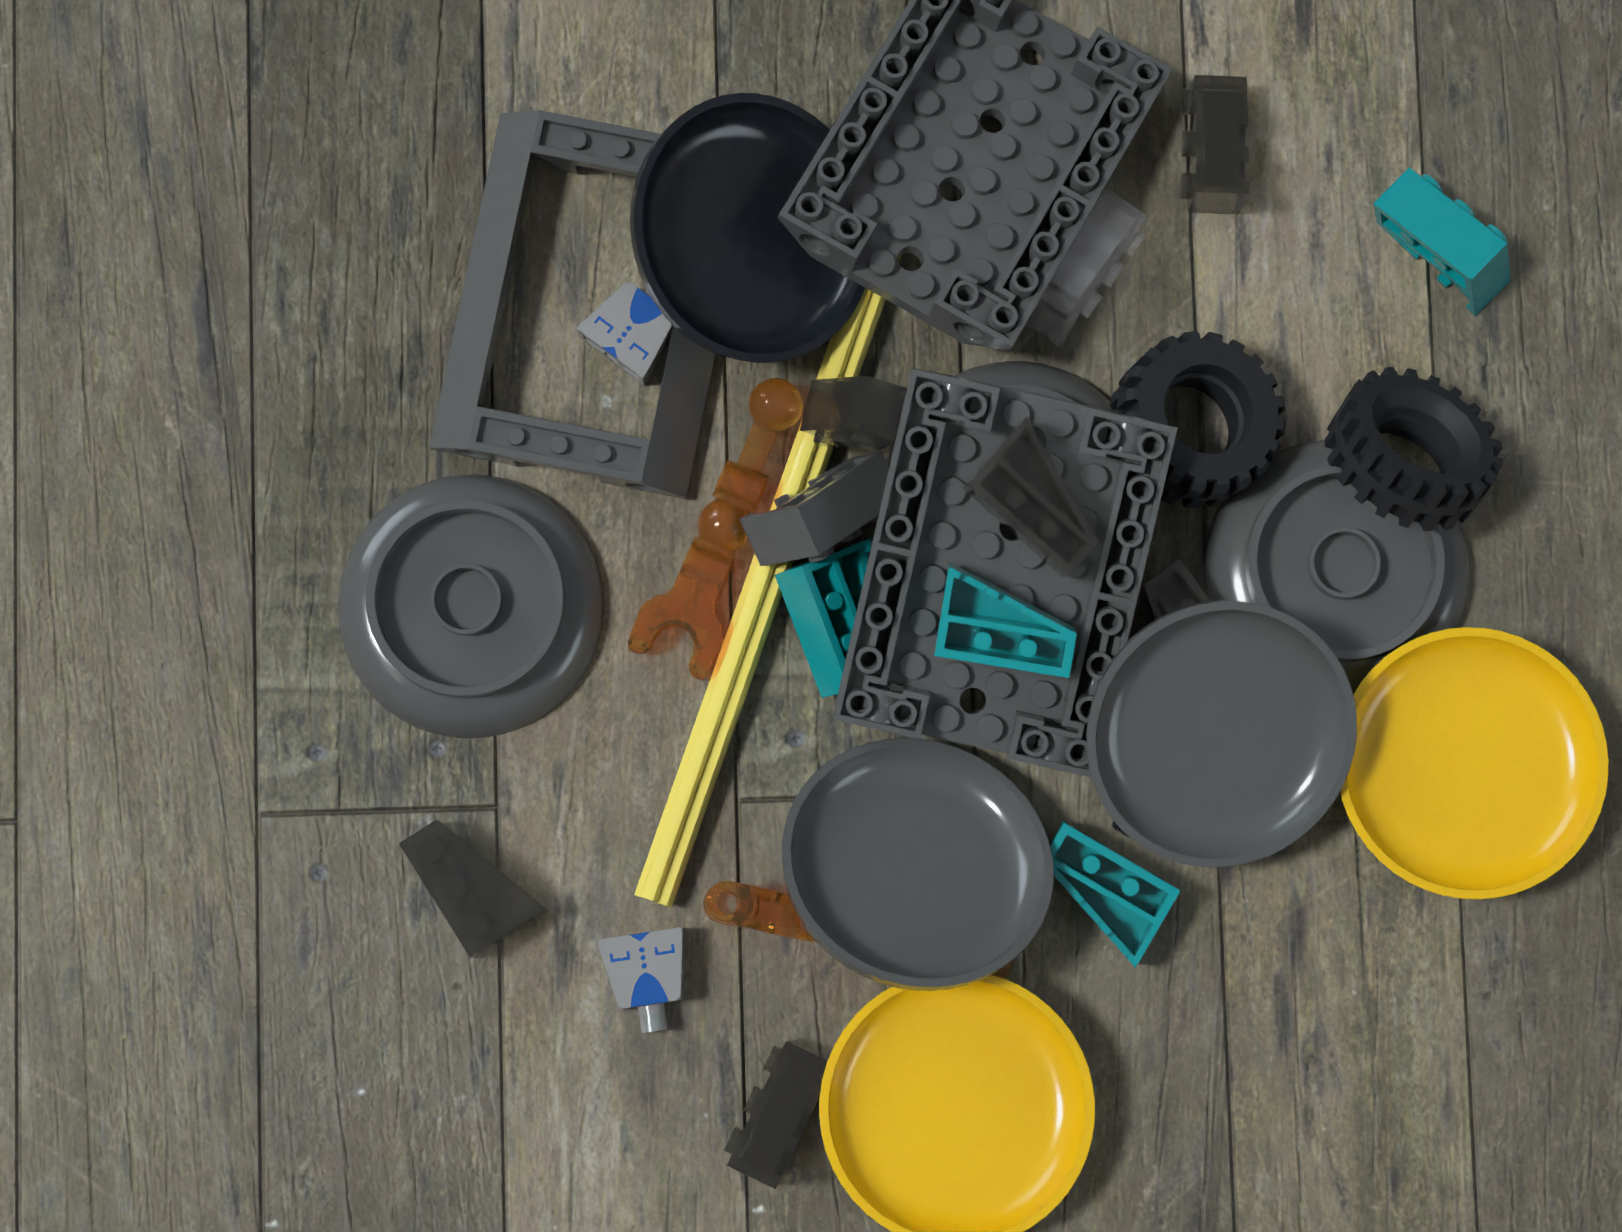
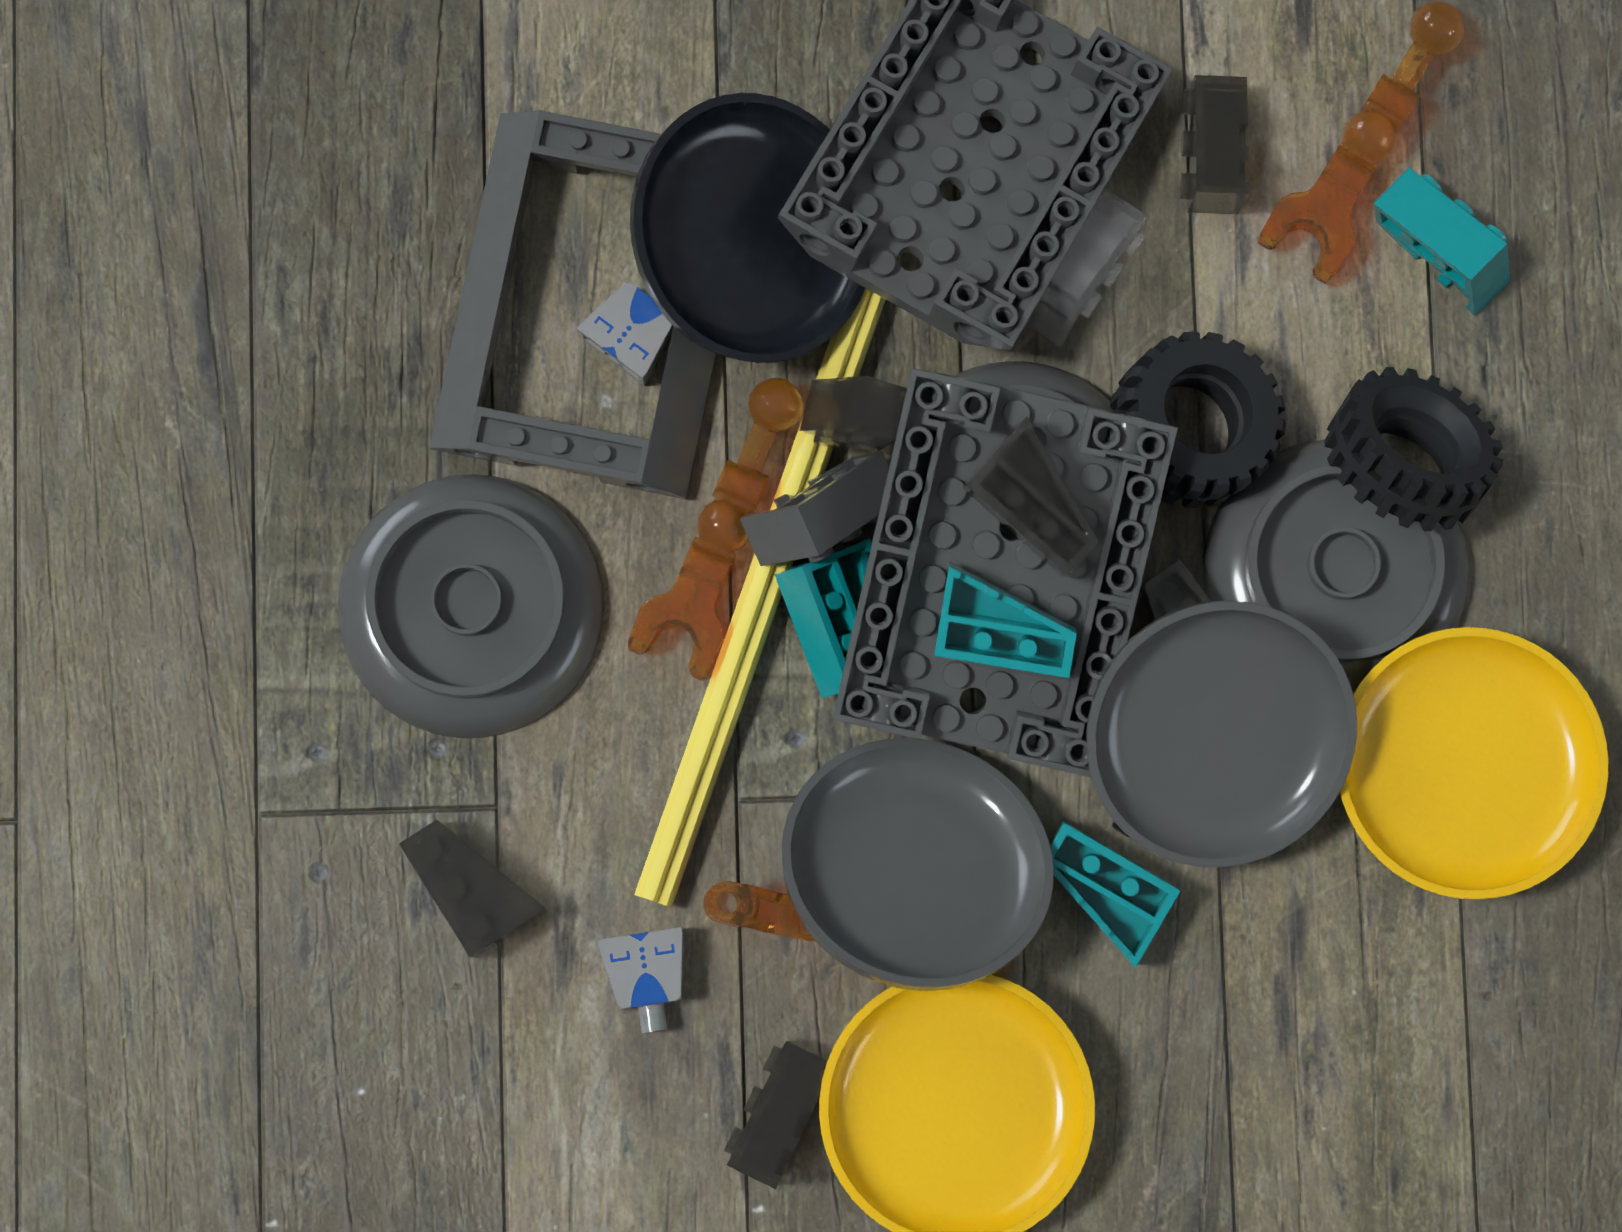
none -> clear orange piece [1257,1,1464,284]

